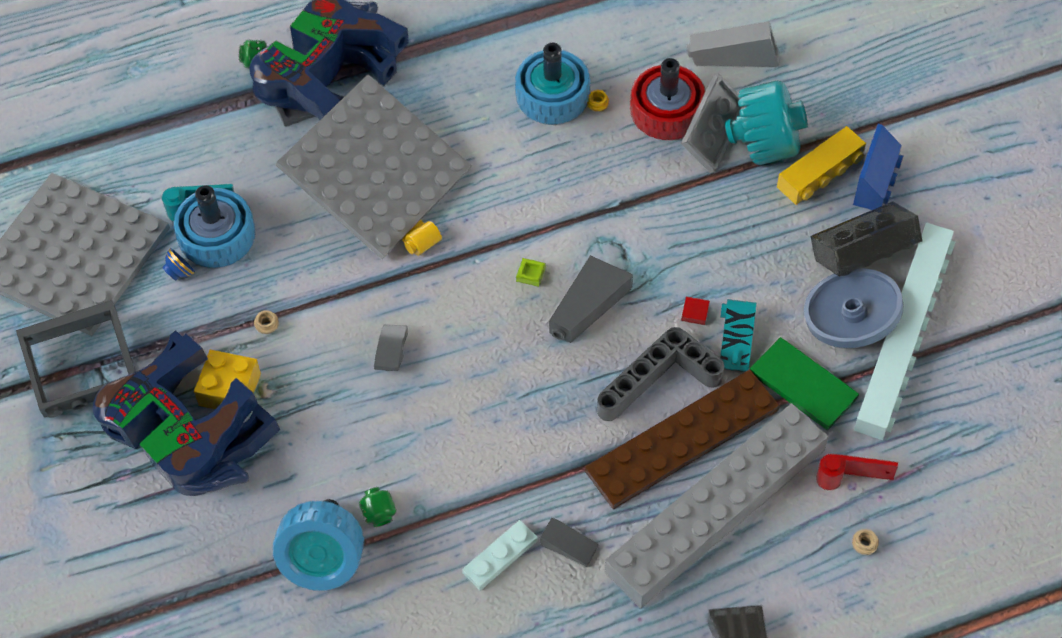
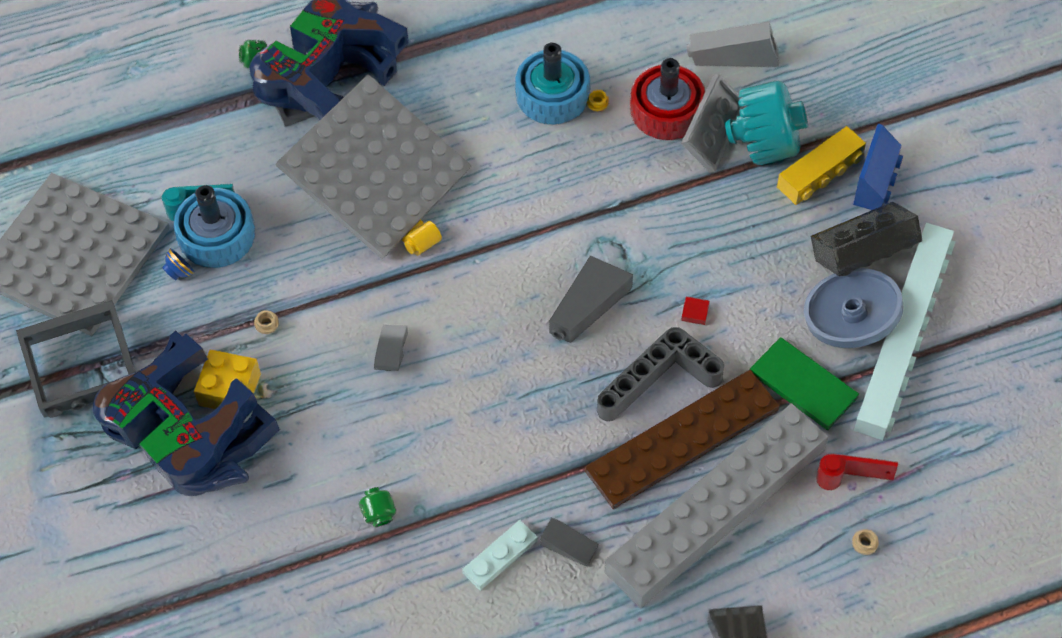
dark azure wheel [272,499,364,591] -> none
lime tile [516,258,546,287] -> none
teal door [720,299,757,372] -> none

